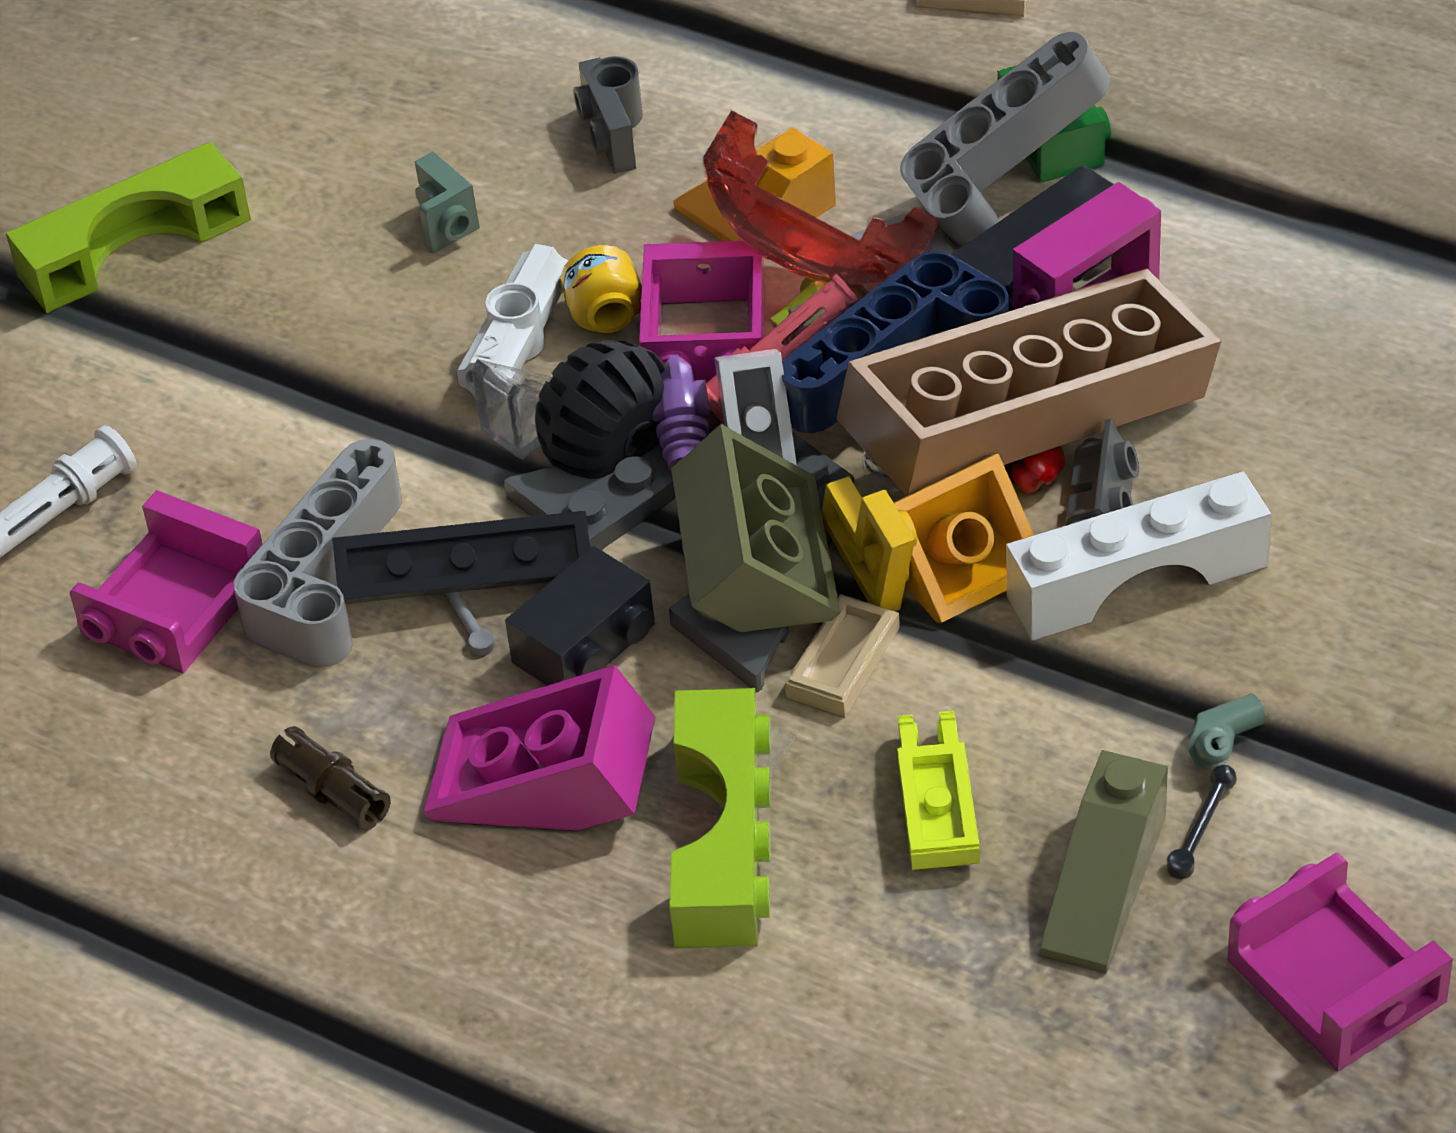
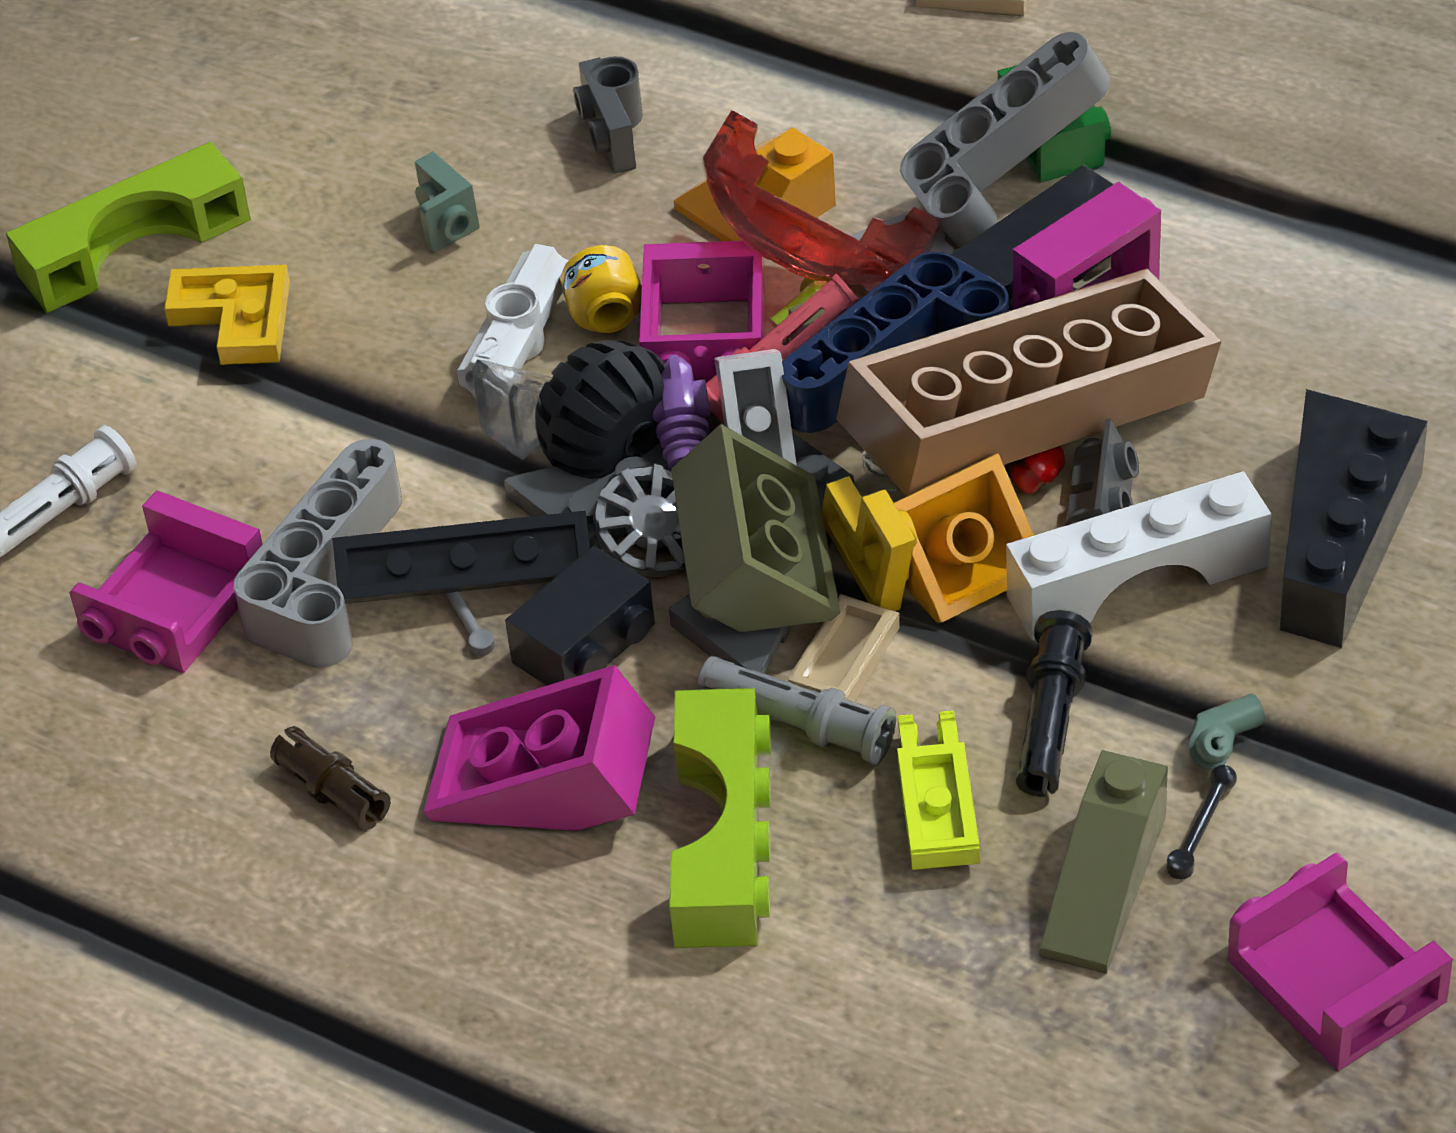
none -> yellow plate [164,264,290,365]
none -> light grey wheel [593,464,686,577]
none -> light grey pin [697,656,897,765]
none -> black pin [1016,610,1093,797]
none -> black wedge [1280,389,1428,648]

